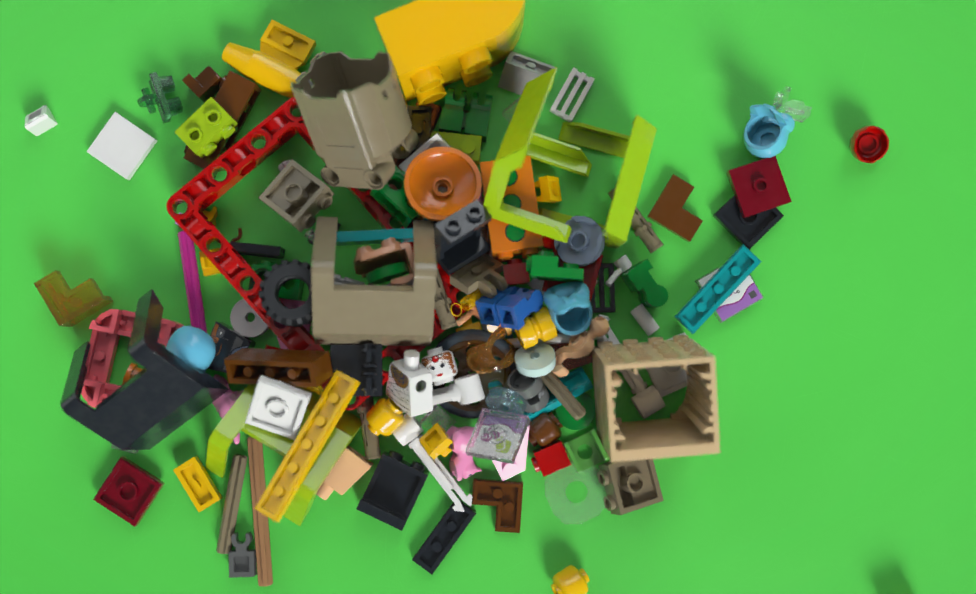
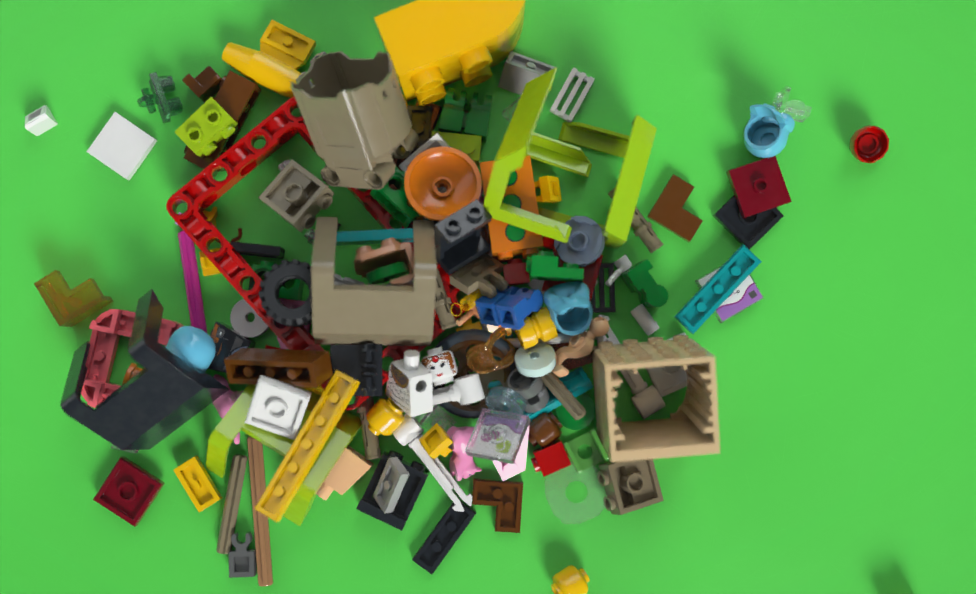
none -> light grey plate [373,457,409,514]

